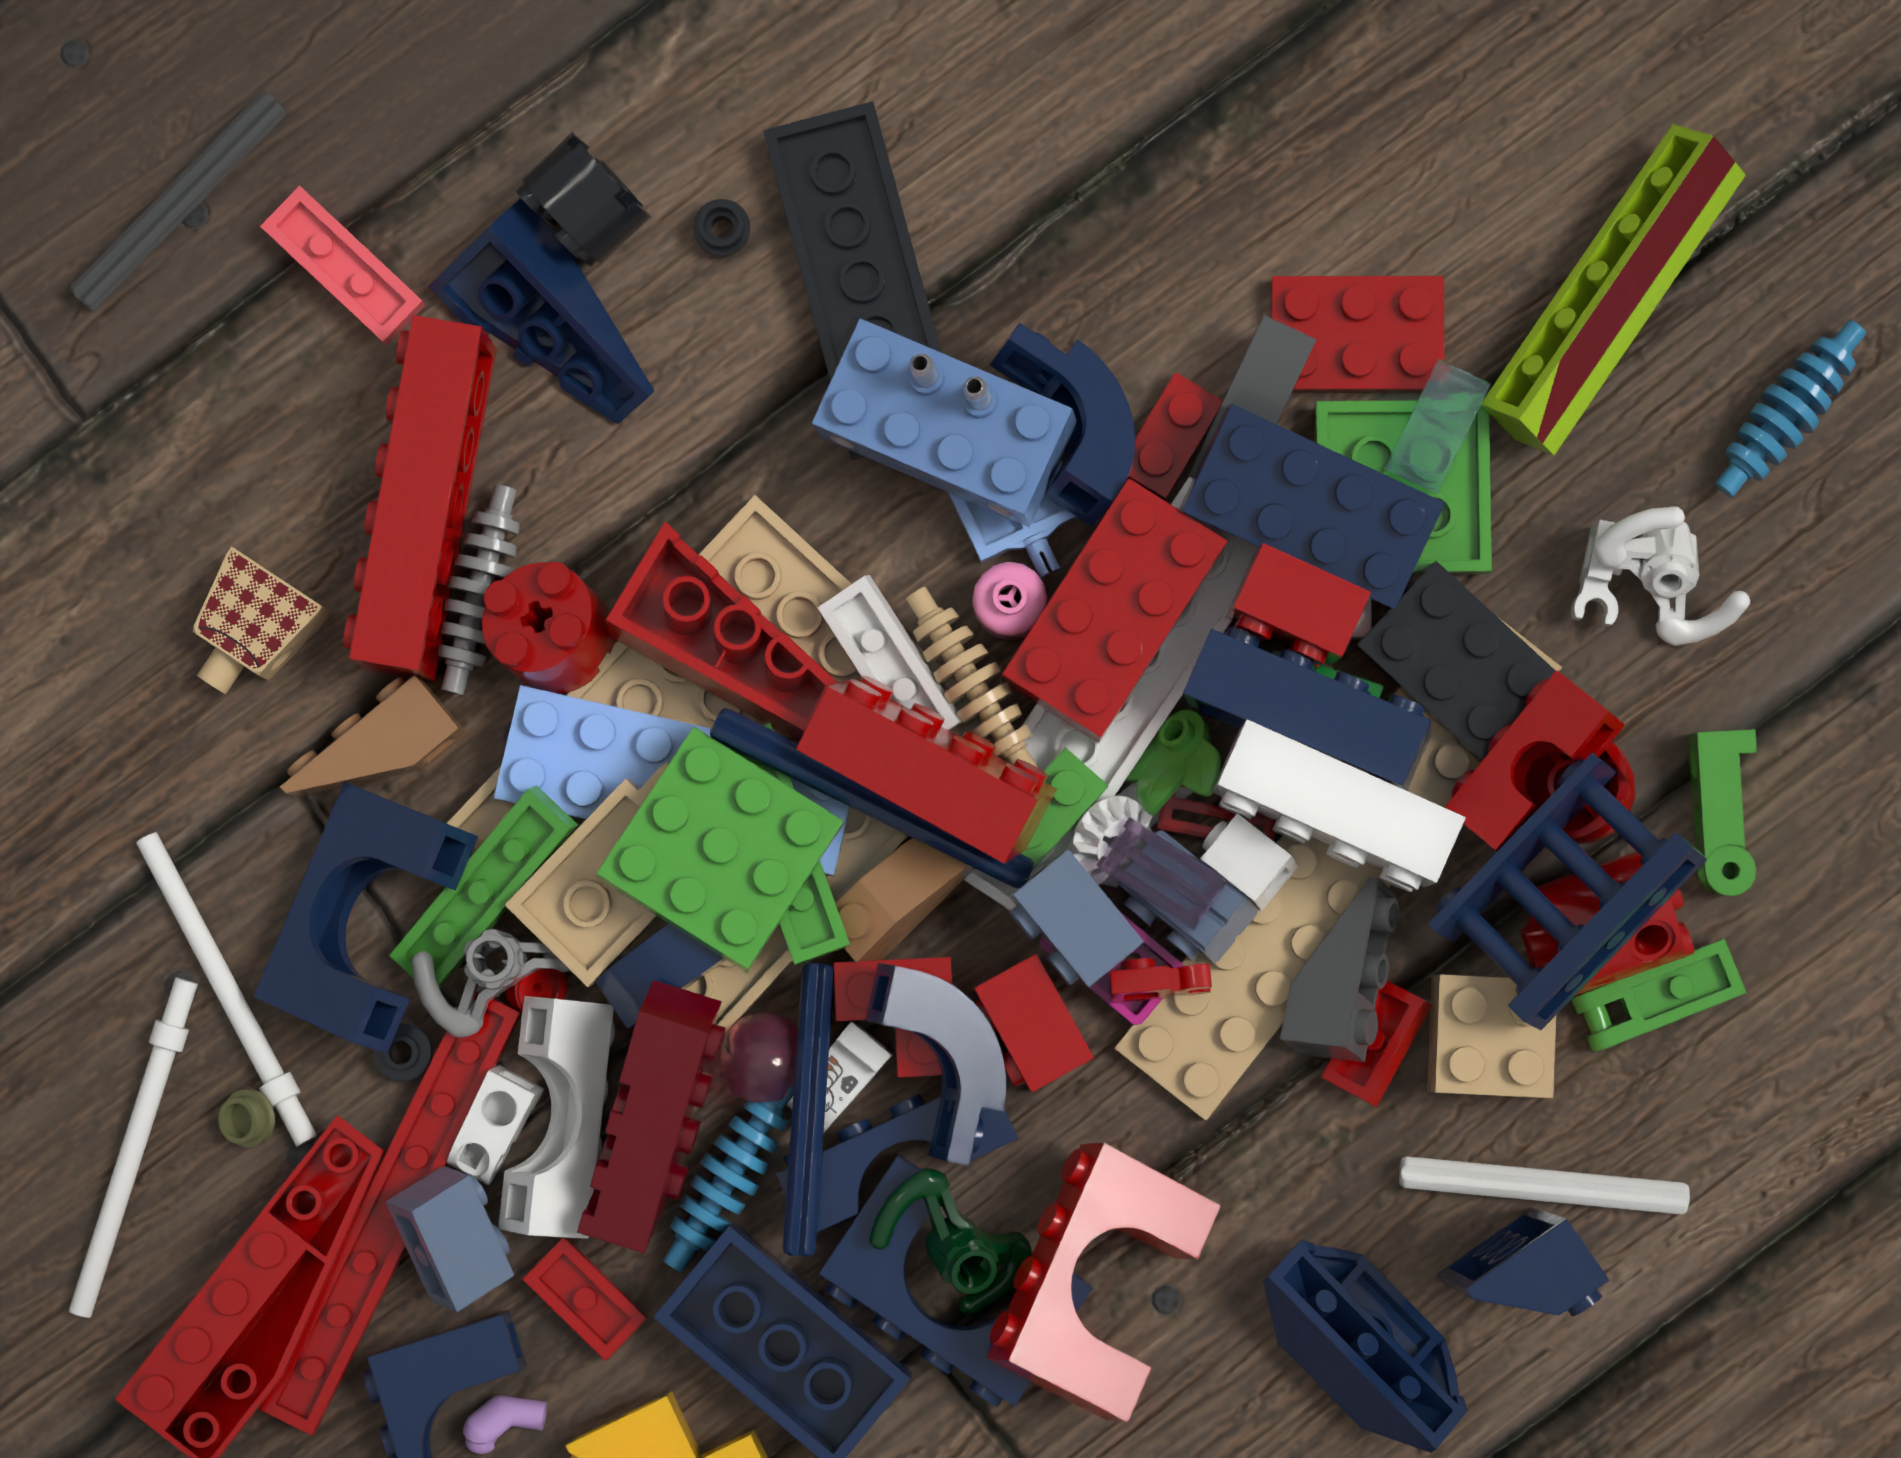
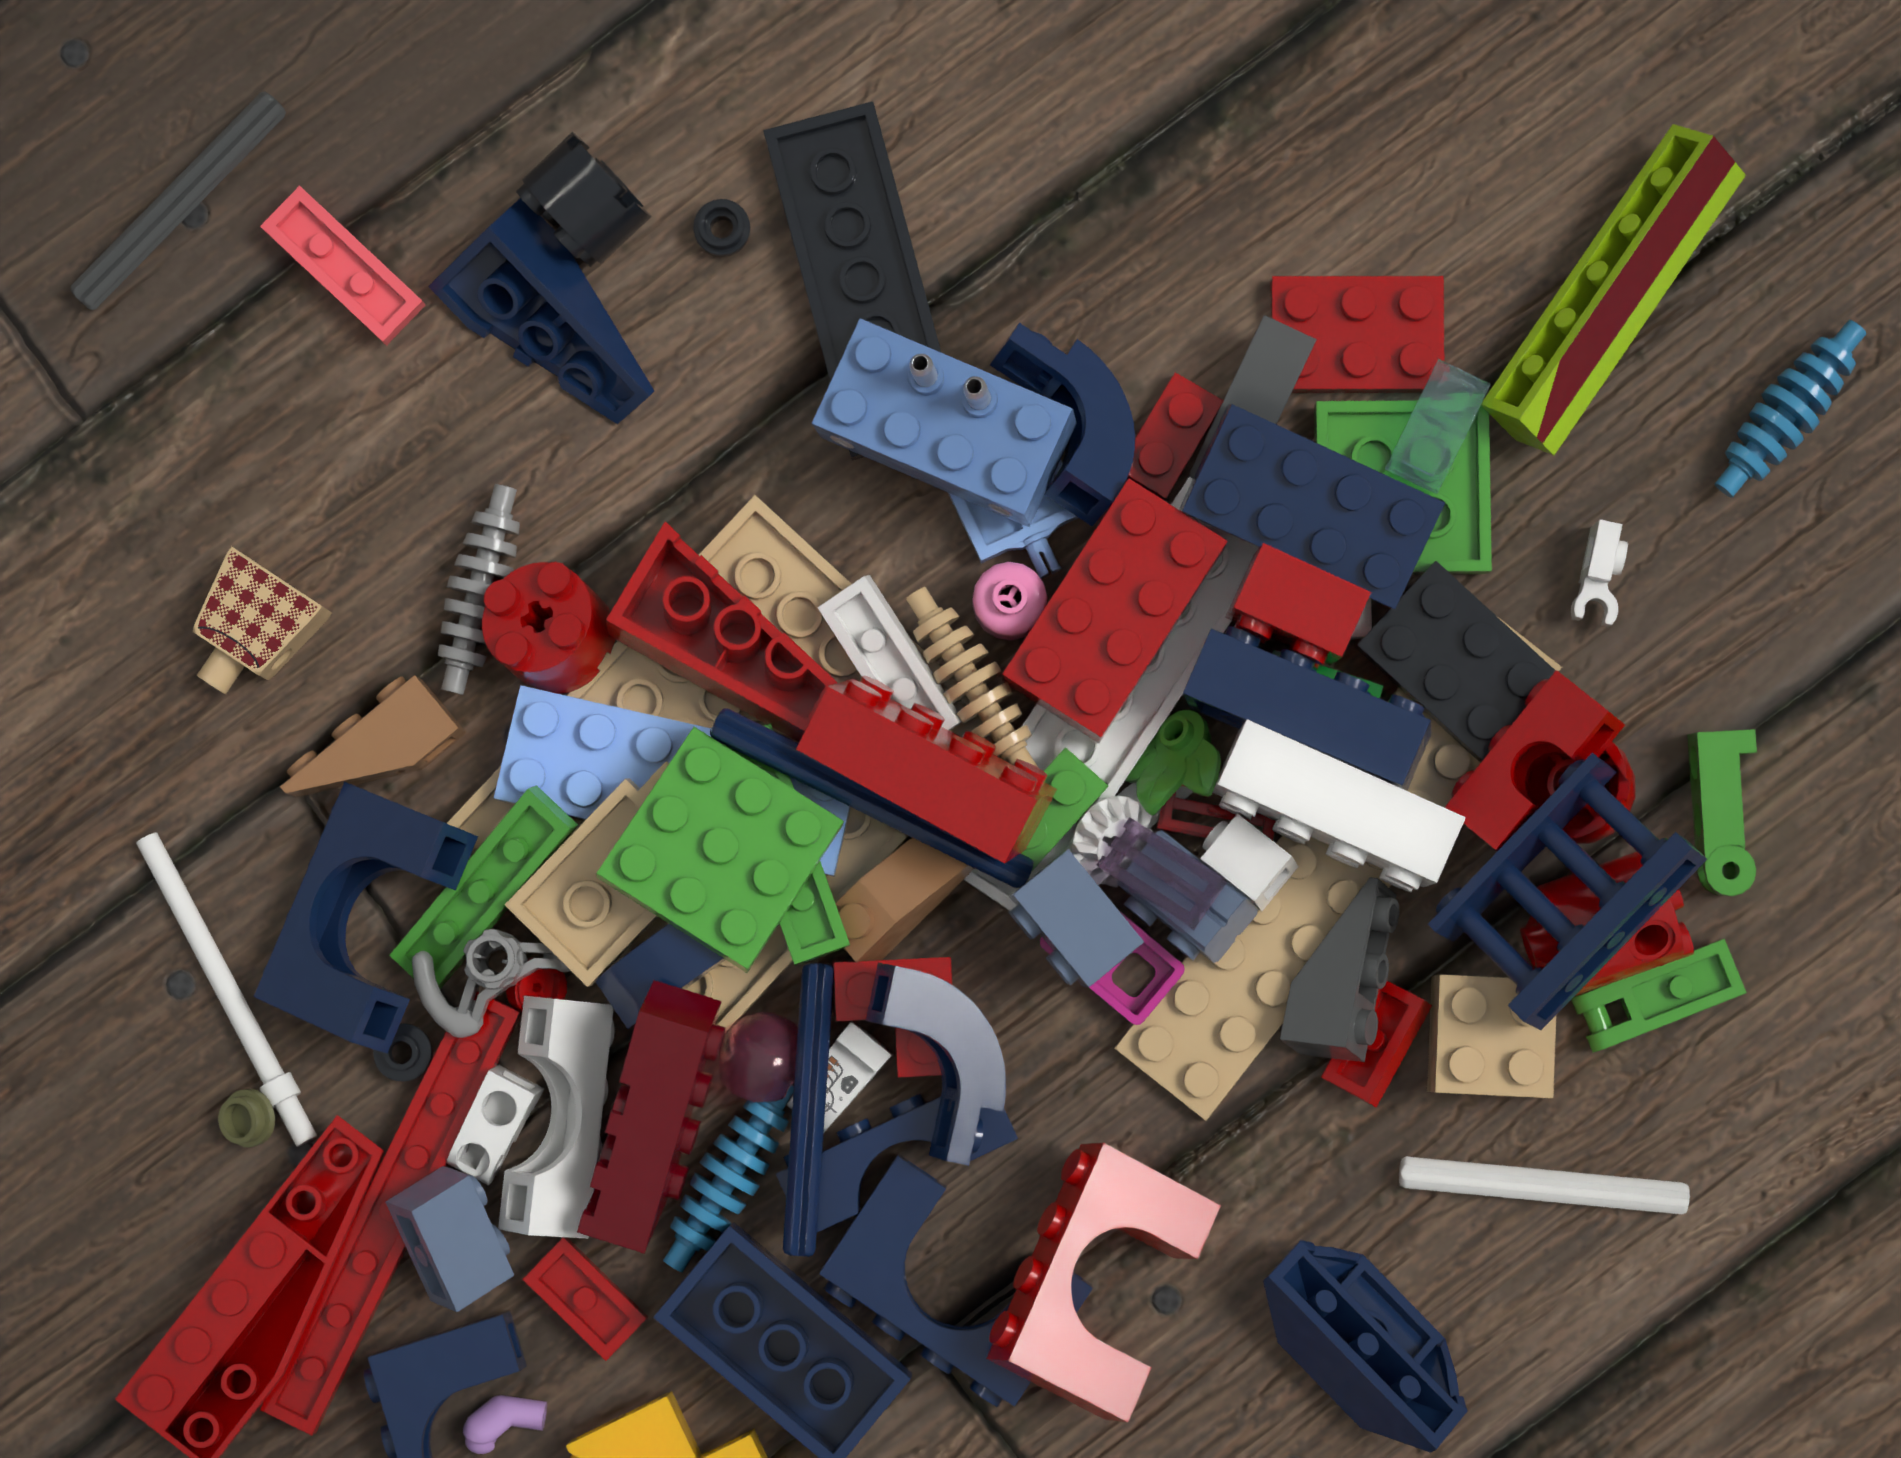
white bar [68,977,198,1318] -> none
red brick [343,315,497,682] -> none
dark green piece [869,1168,1032,1317] -> none
red brick [974,954,1094,1092] -> none
red plate [1109,958,1212,1003] -> none
dark blue slope [1437,1208,1609,1317] -> none
white piece [1594,506,1750,646] -> none

